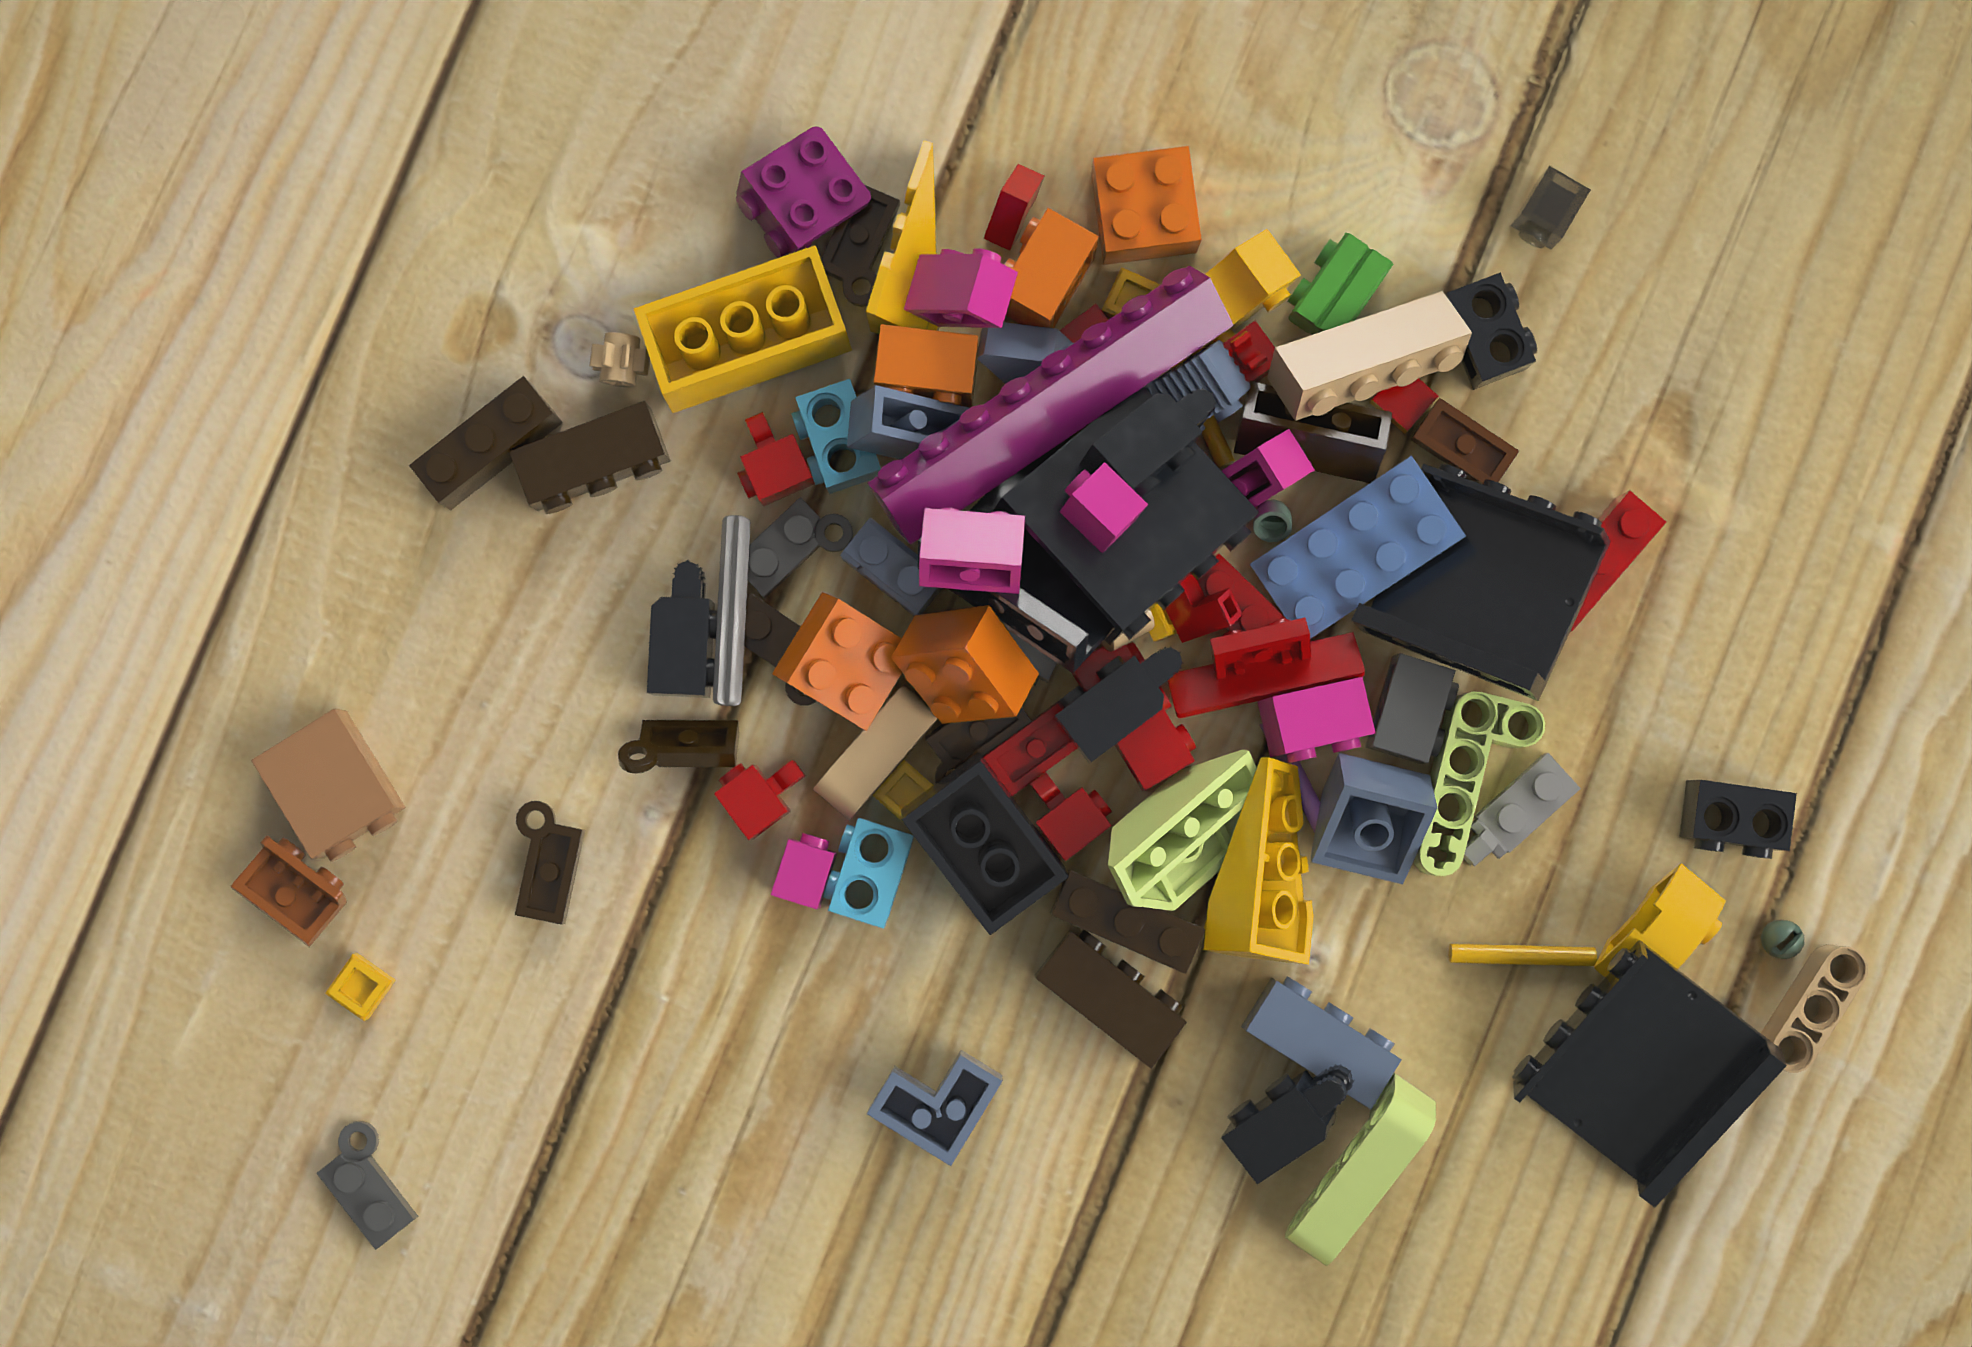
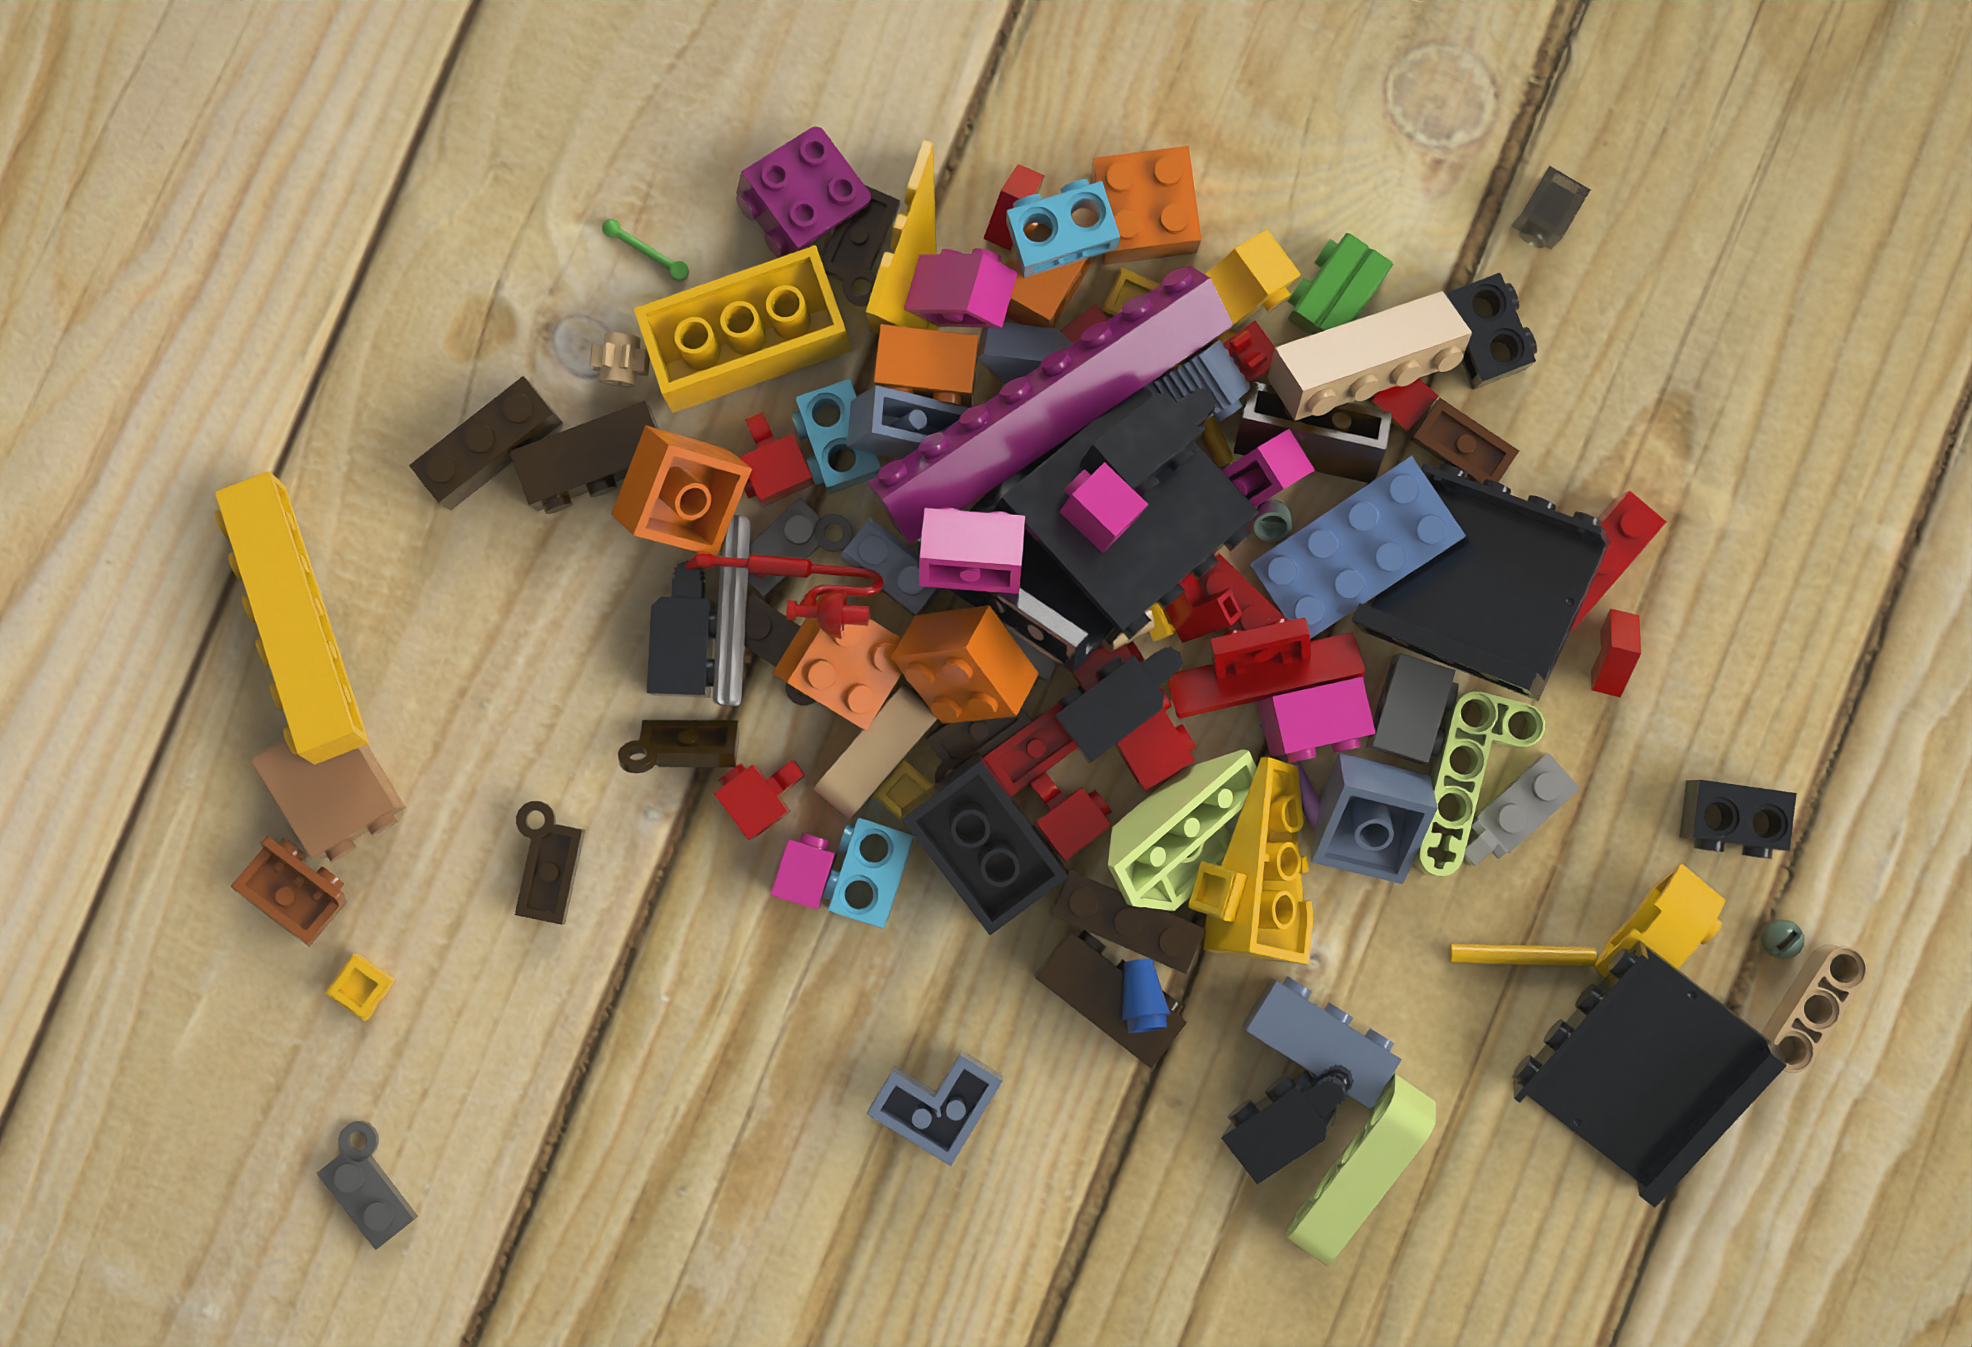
none -> yellow brick [215,471,369,765]
none -> bright green hinge [602,219,689,281]
none -> orange brick [611,425,752,556]
none -> red piece [685,553,884,639]
none -> medium azure brick [1006,179,1120,278]
none -> blue cone [1122,959,1170,1033]
none -> yellow tile [1188,861,1248,922]
none -> red piece [1591,608,1641,698]

